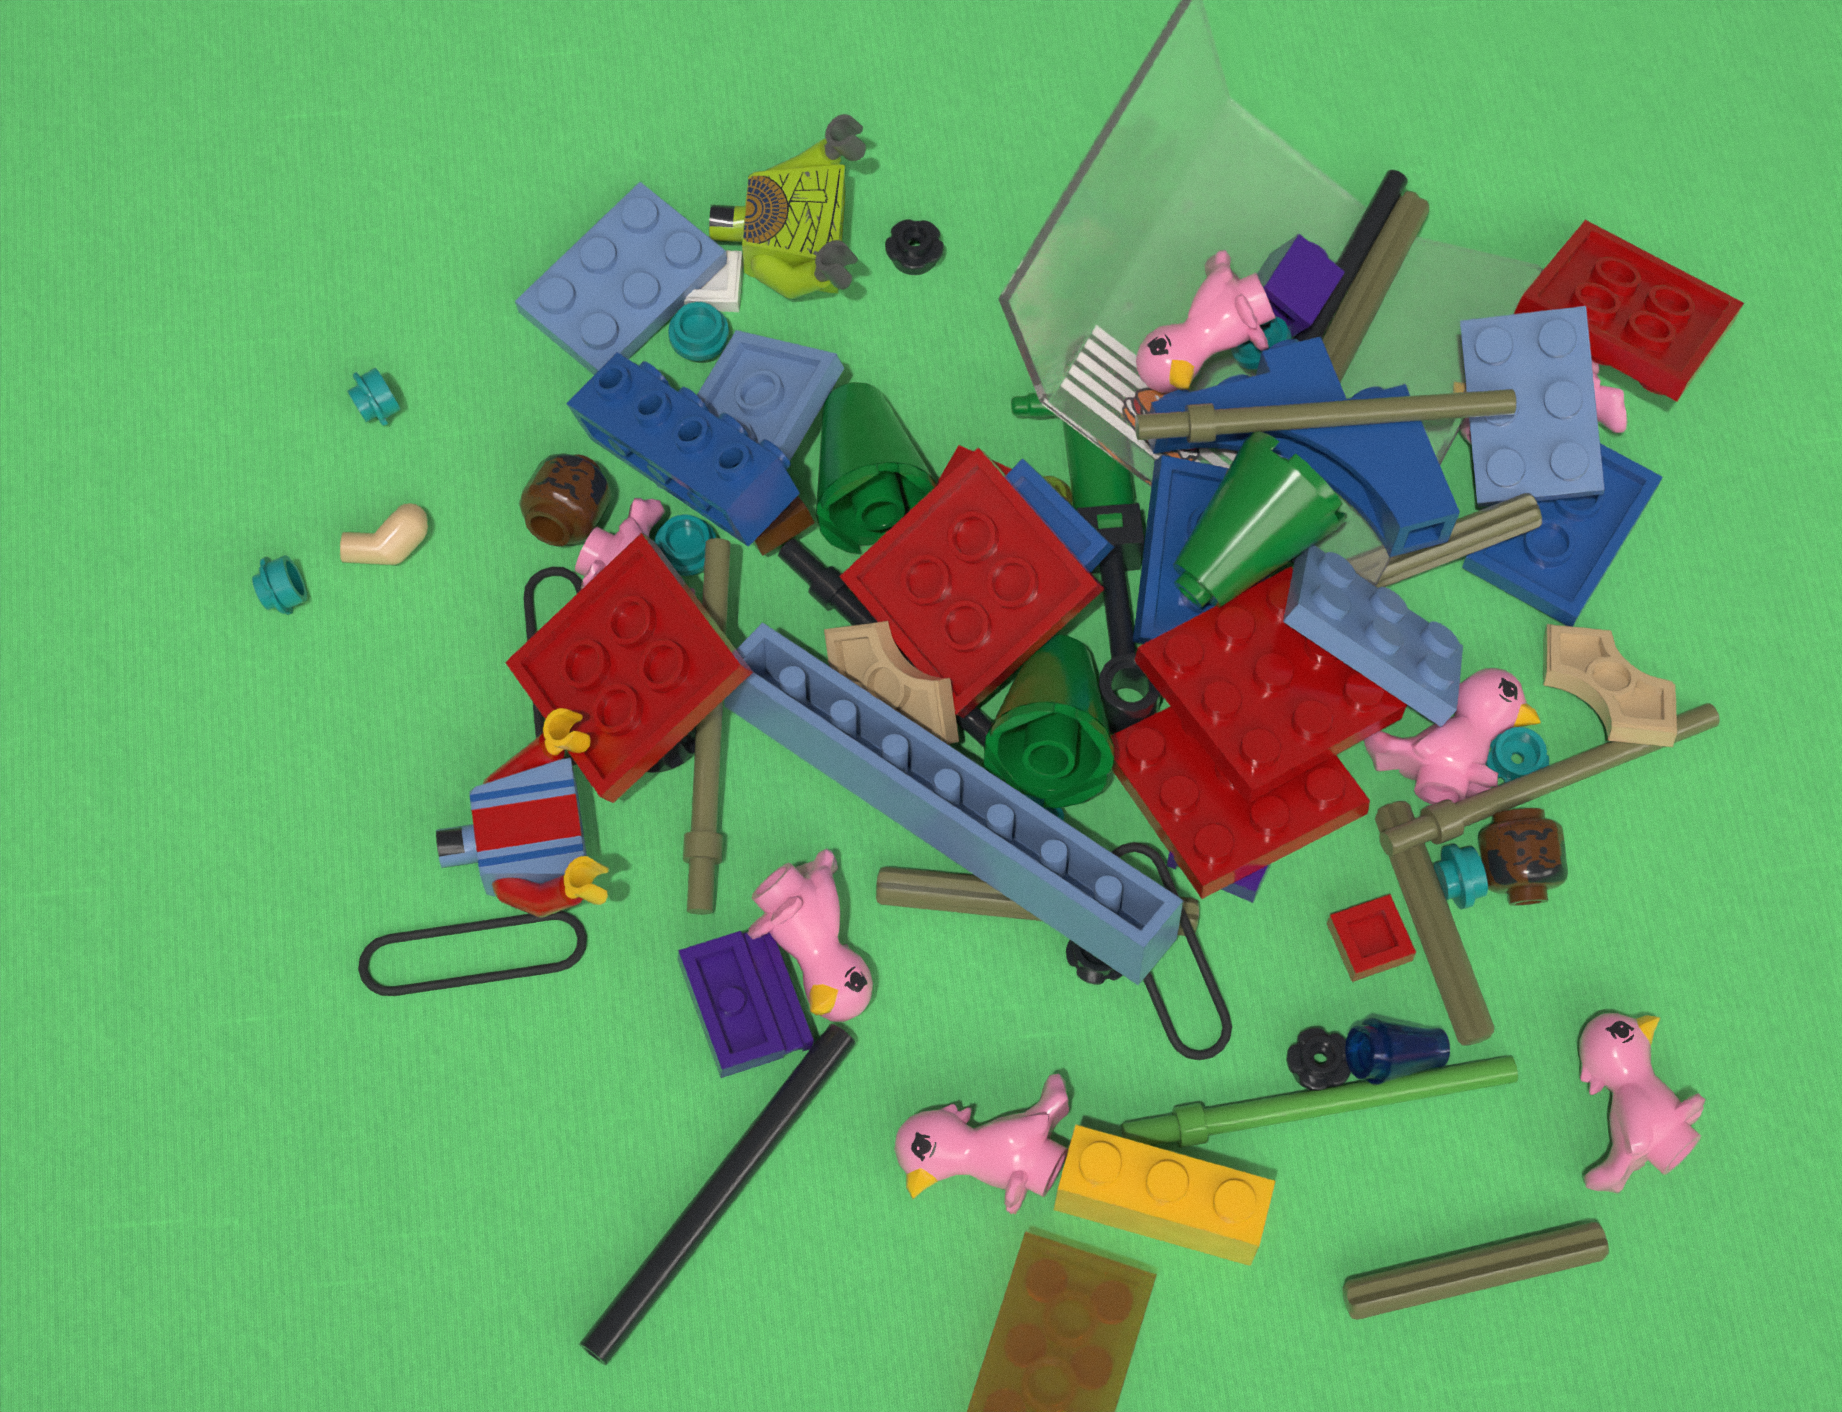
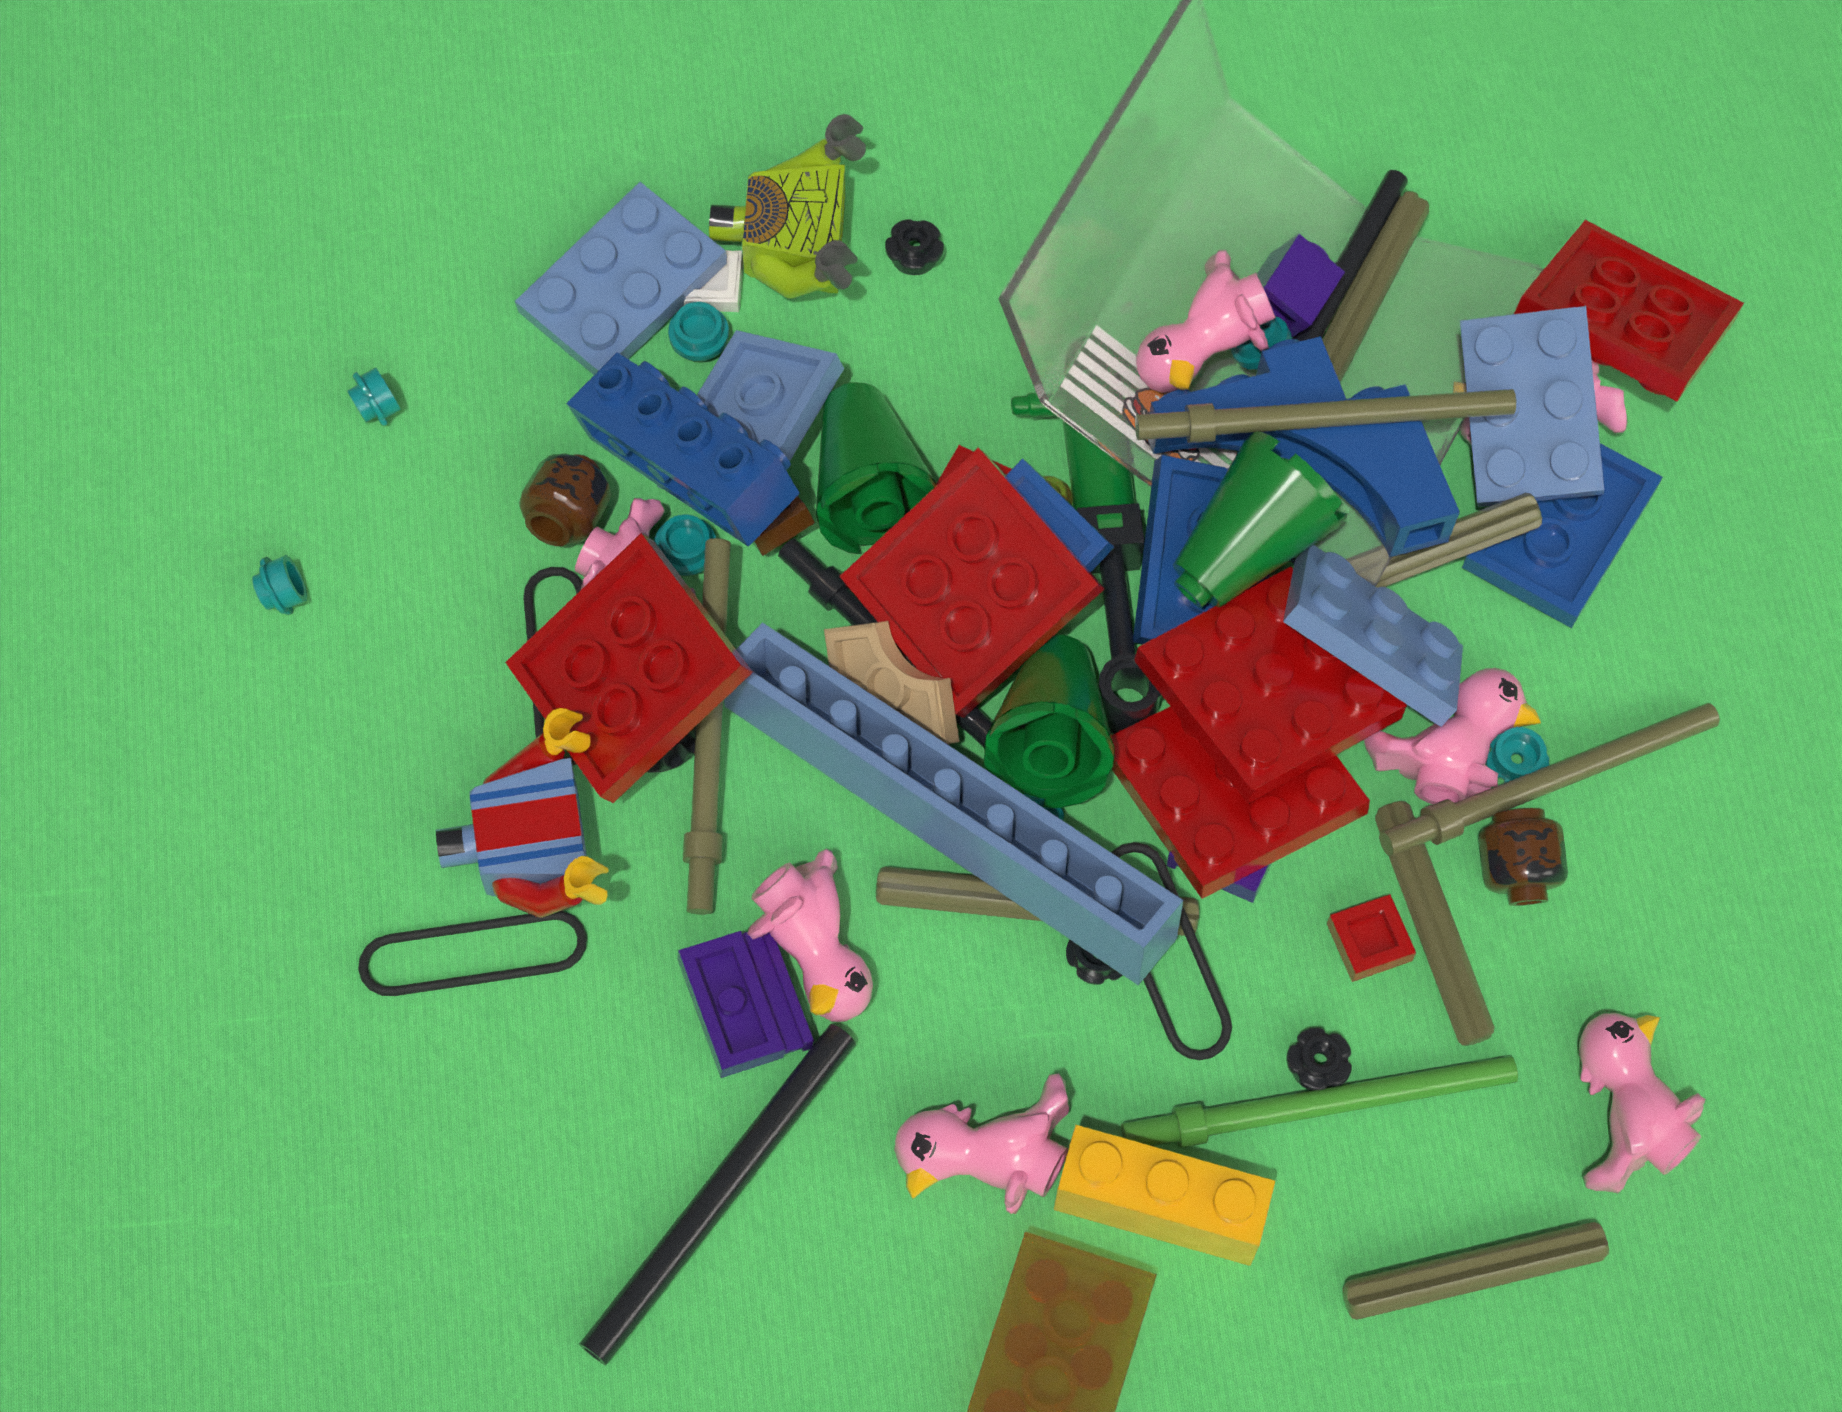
tan arm [340,503,428,565] -> none
clear blue cone [1345,1018,1450,1085] -> none
teal plate [1434,844,1488,910] -> none
tan tile [1543,624,1677,747] -> none

